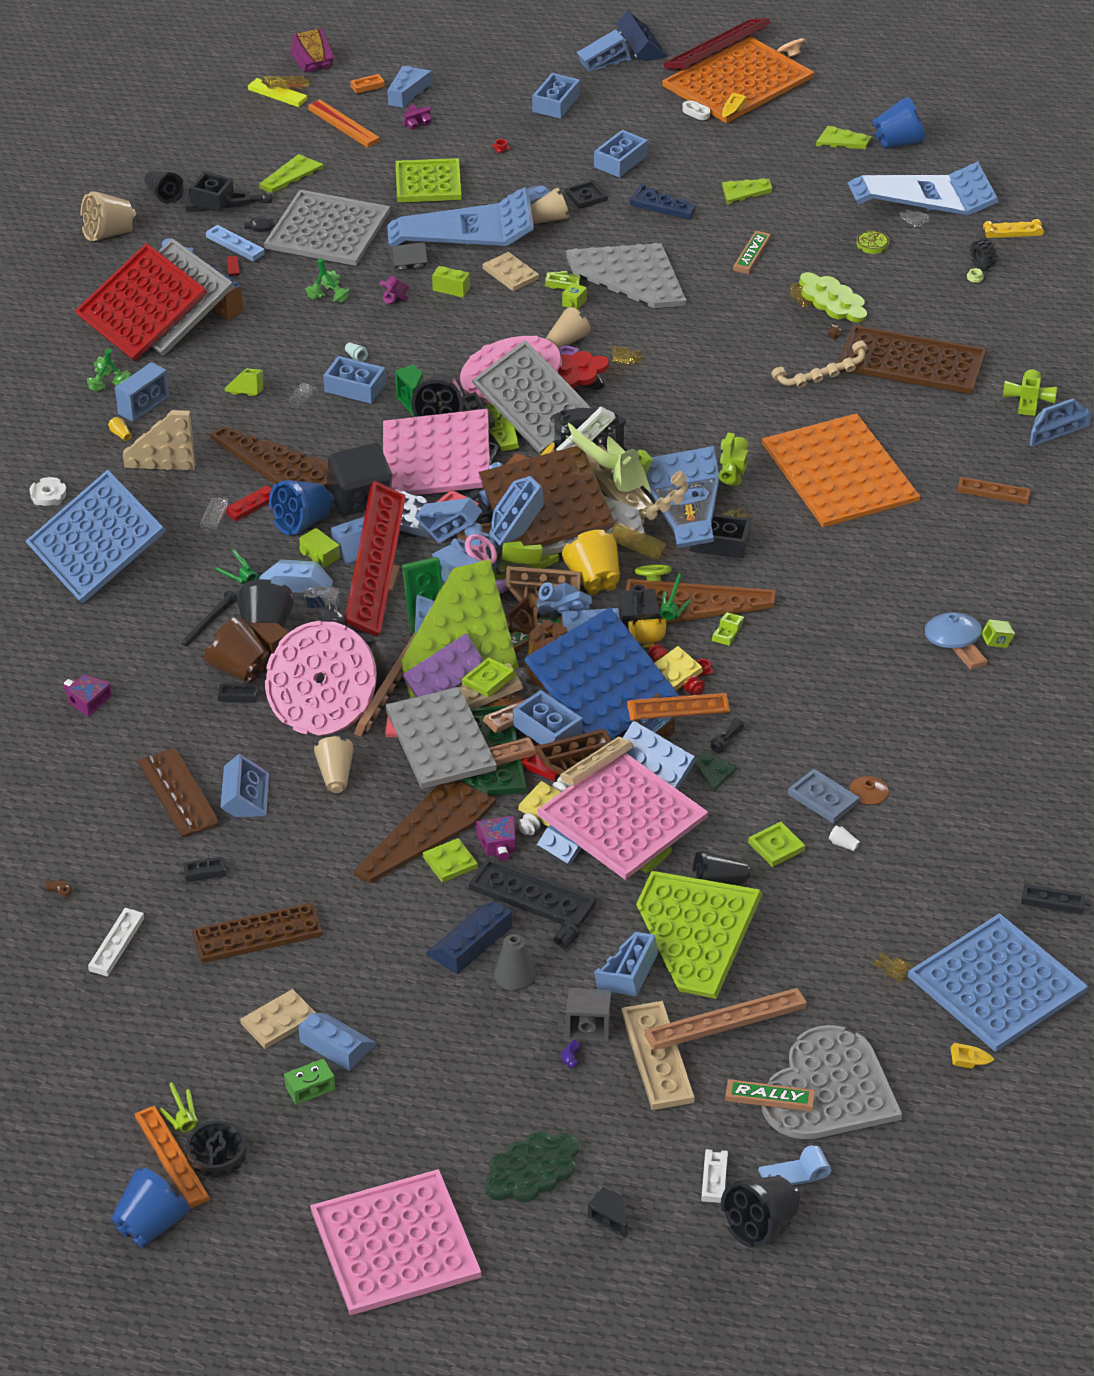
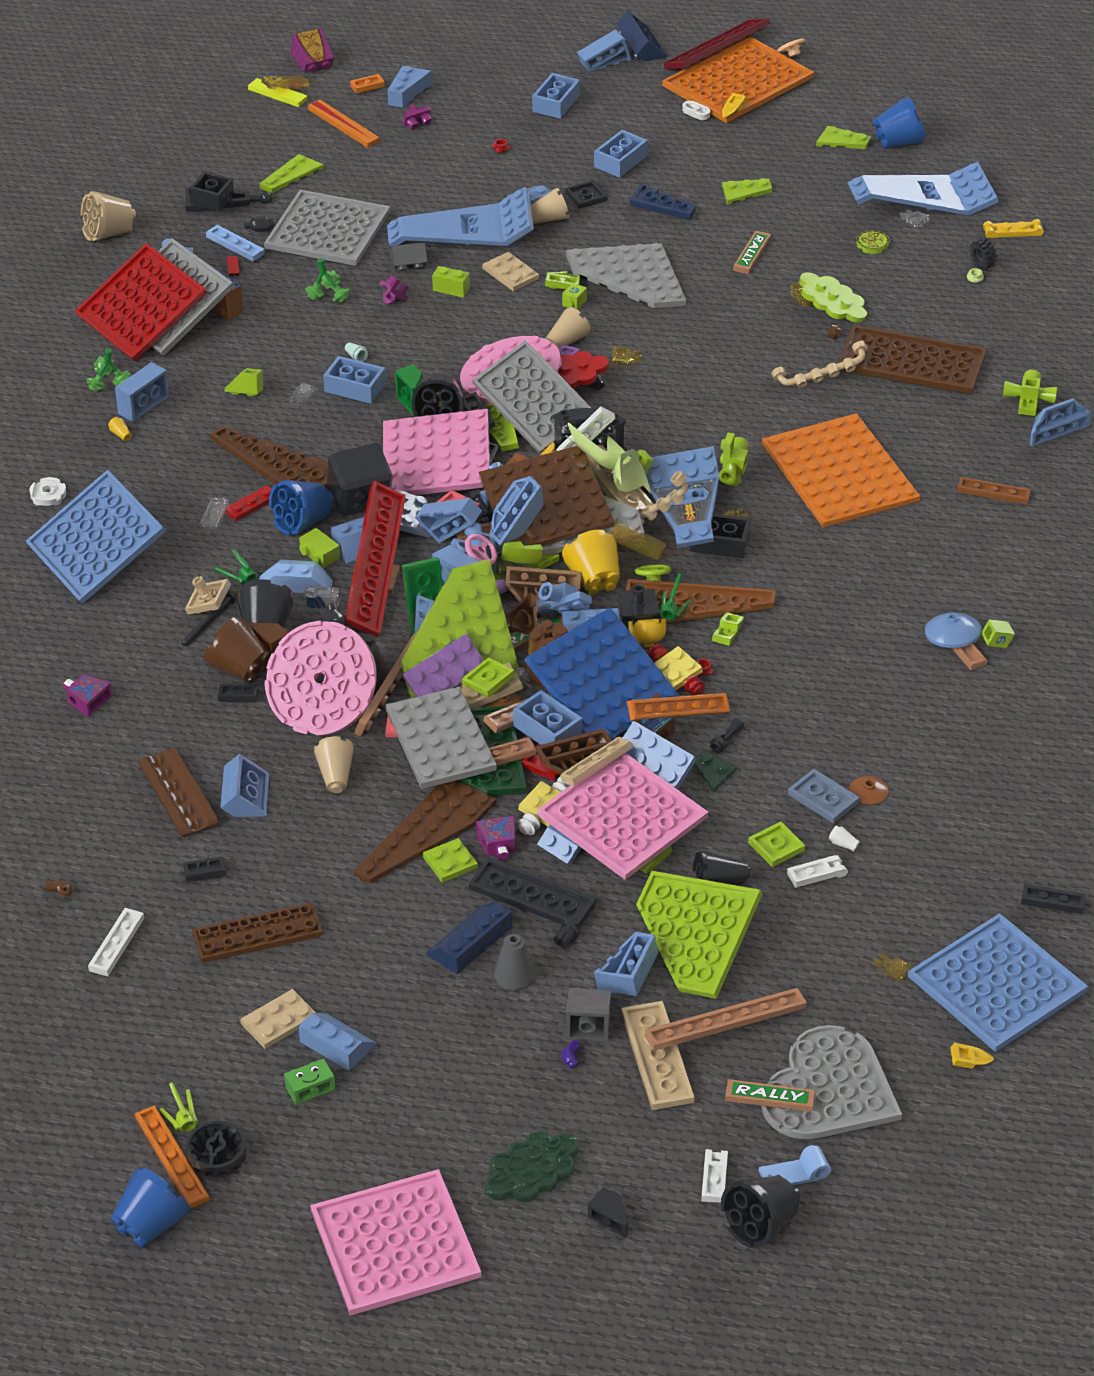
tan plate [123,410,196,470] -> none
black cone [144,171,184,204] -> none
lime plate [395,158,461,202] -> none
none -> tan plate [185,576,231,615]
none -> white plate [787,855,848,888]

